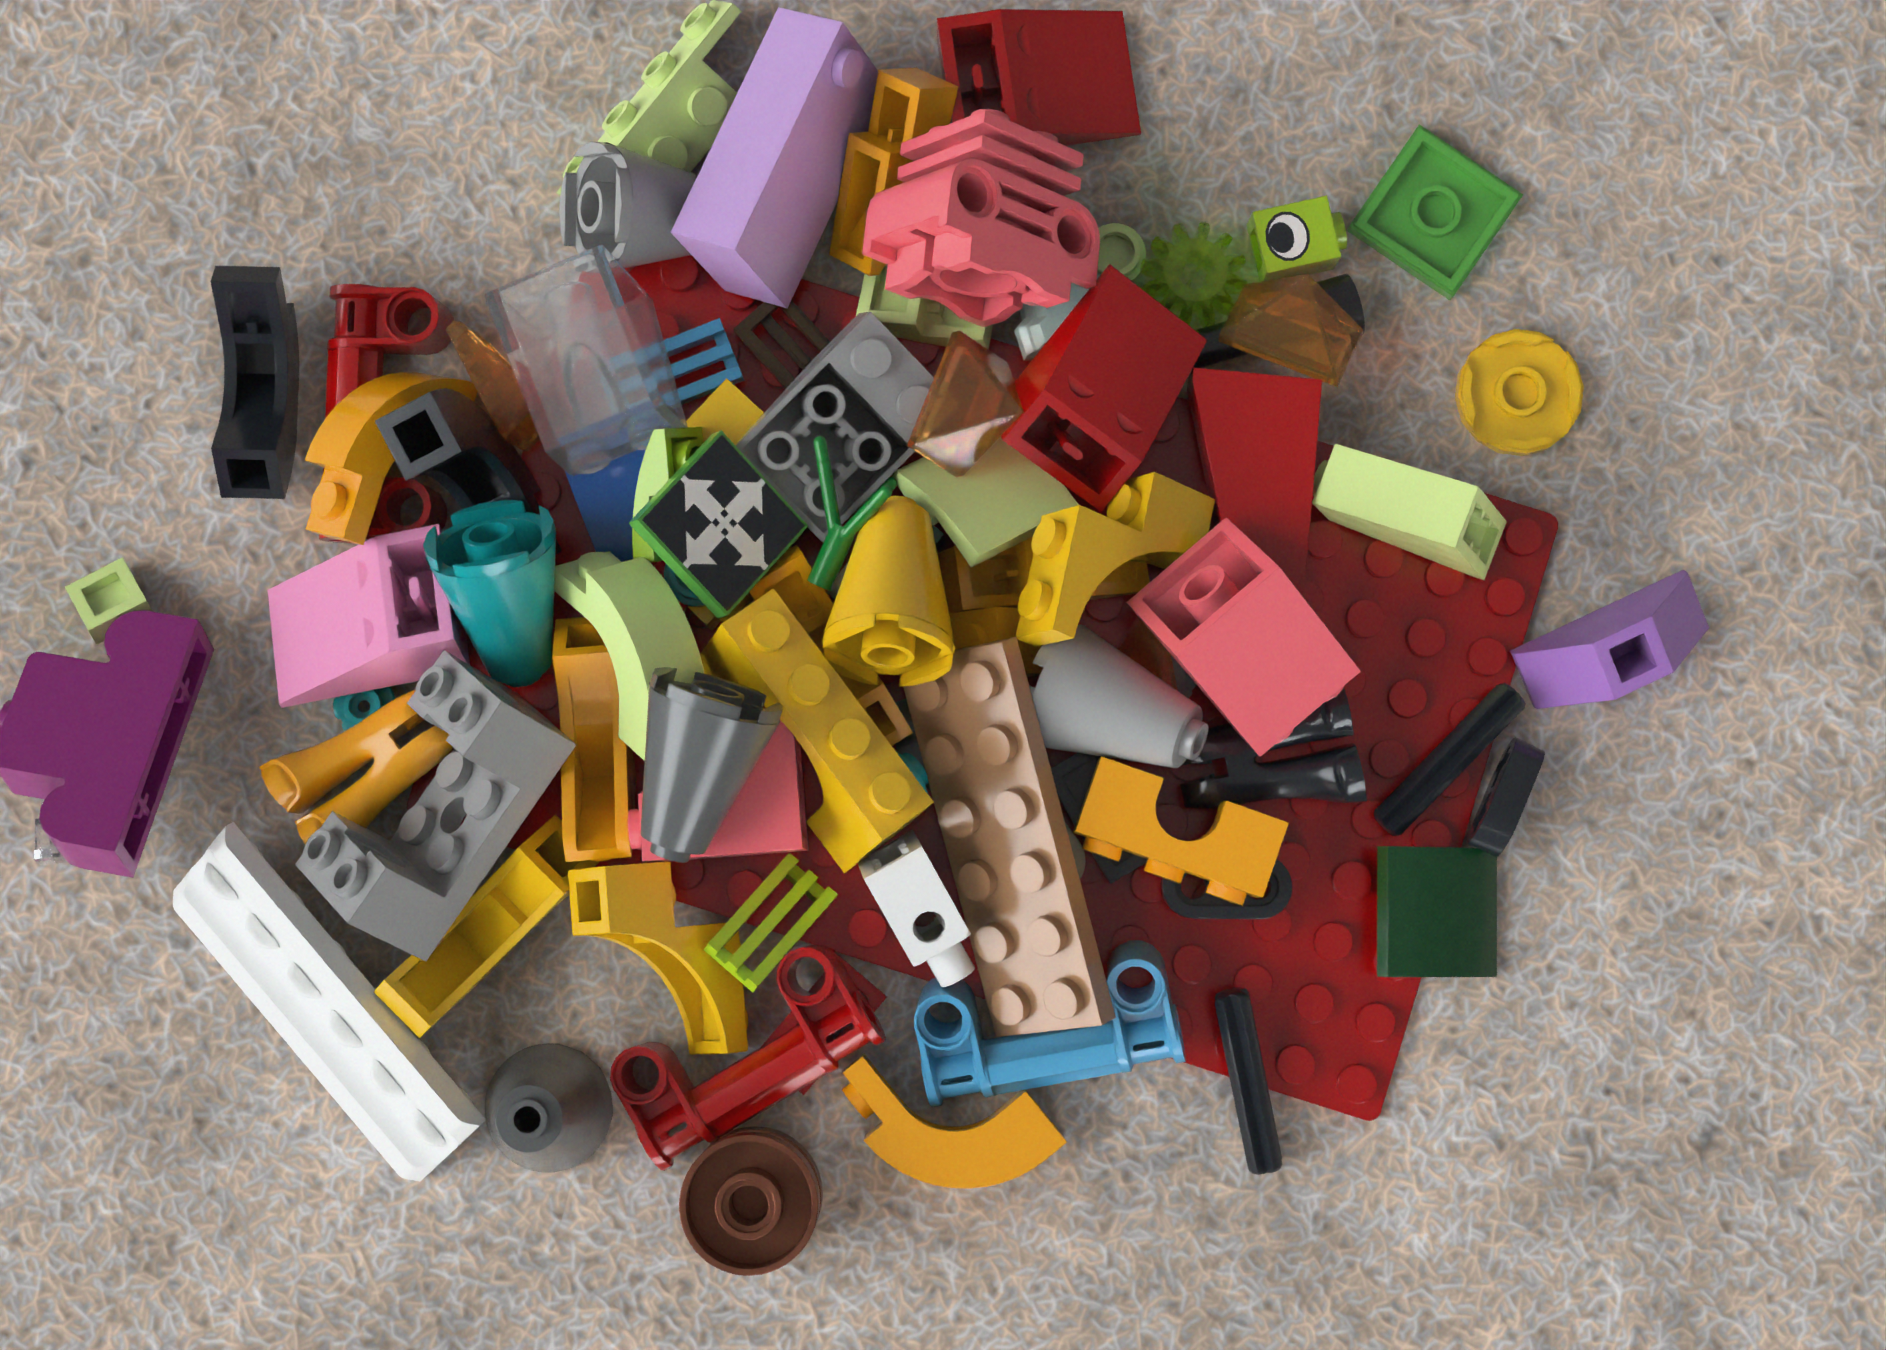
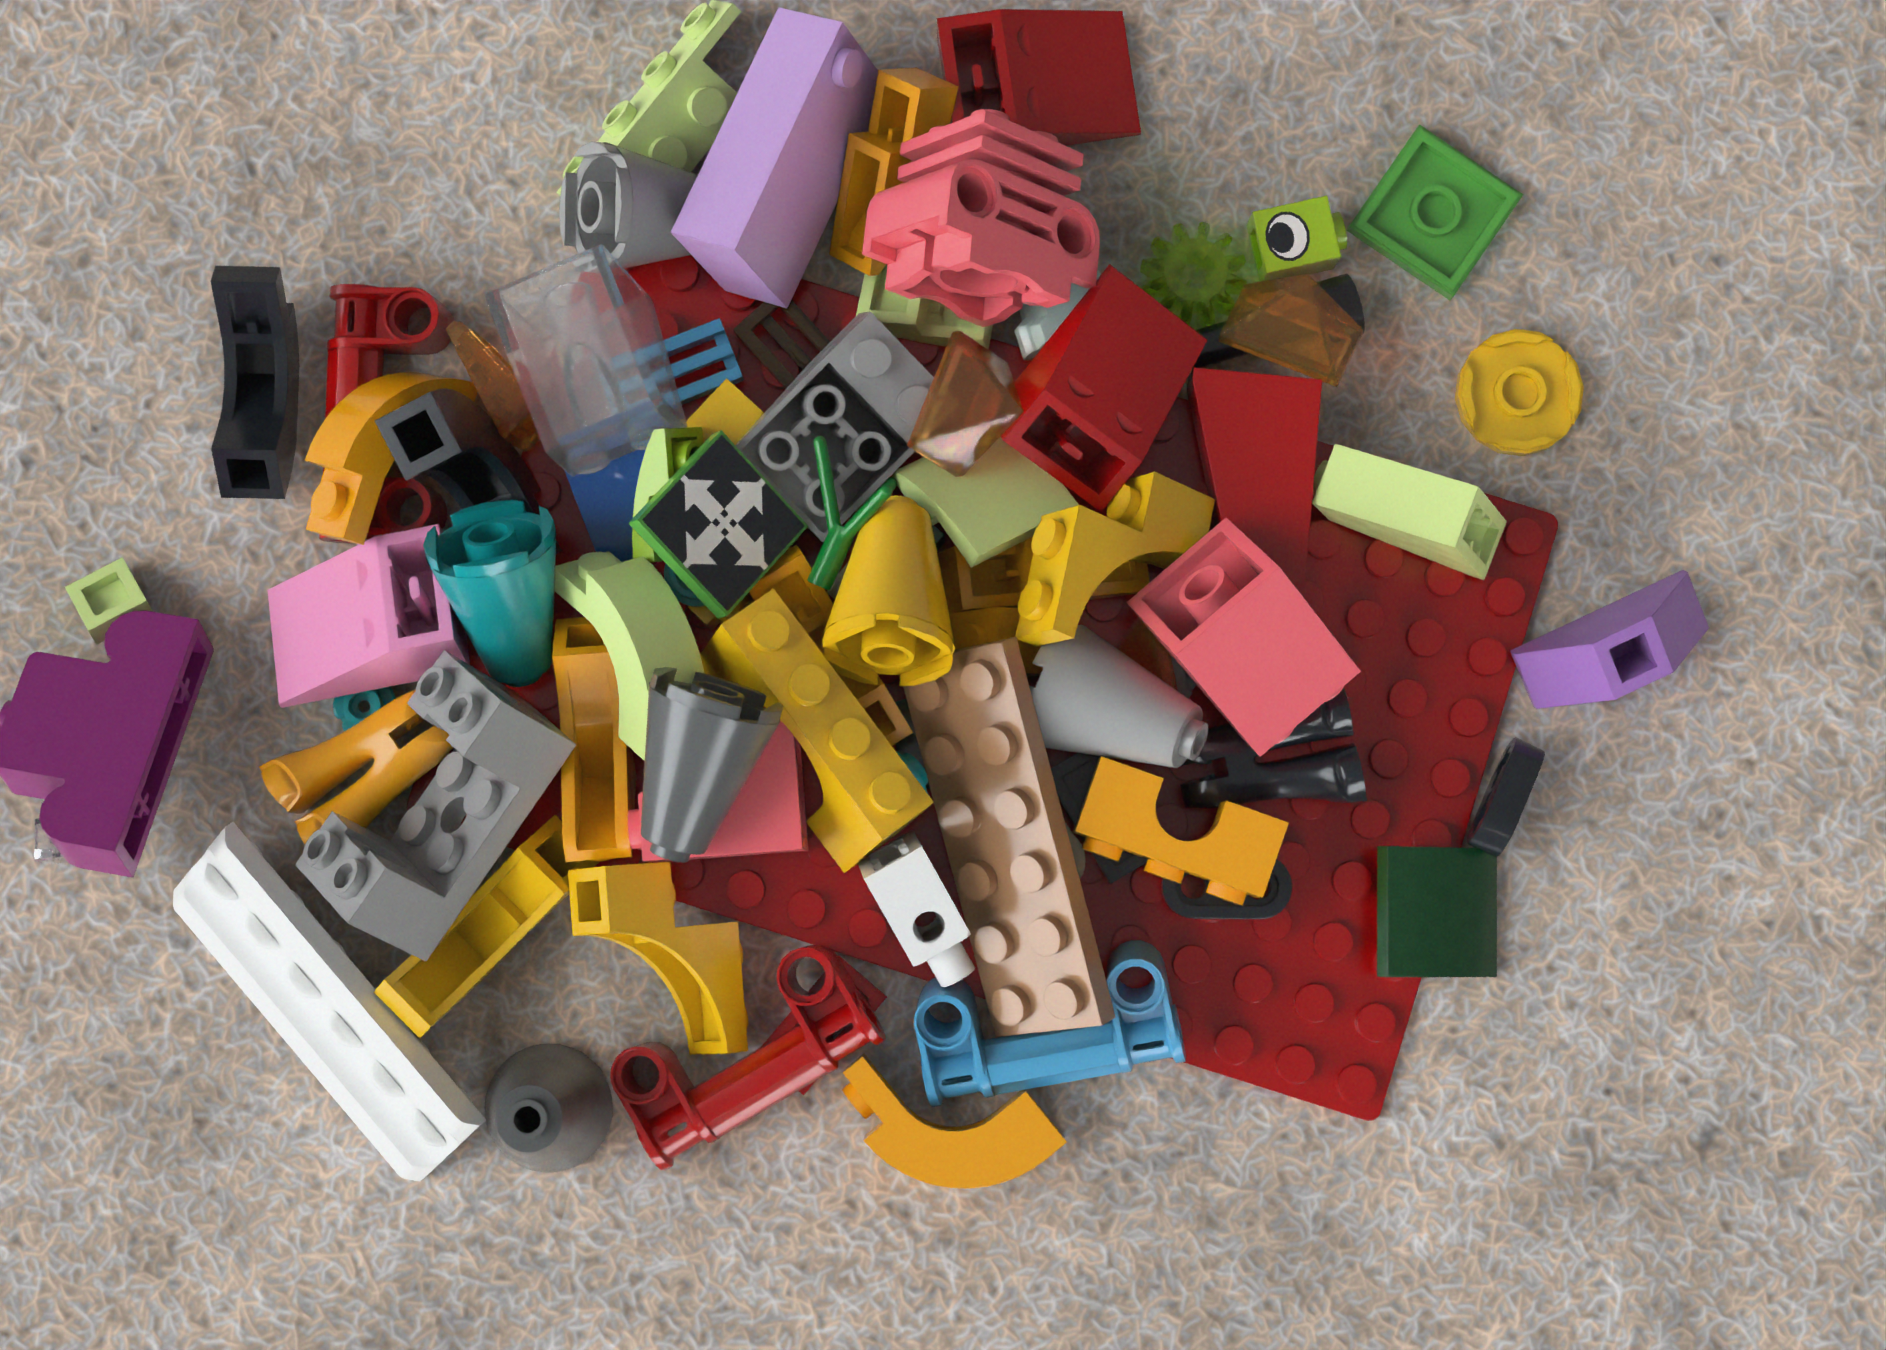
copper wheel [679,1126,823,1276] -> none
lime tile [704,853,838,992] -> none
yellowish green plate [1097,223,1146,281] -> none
black axle [1215,987,1282,1175] -> none
black axle [1373,683,1526,836] -> none

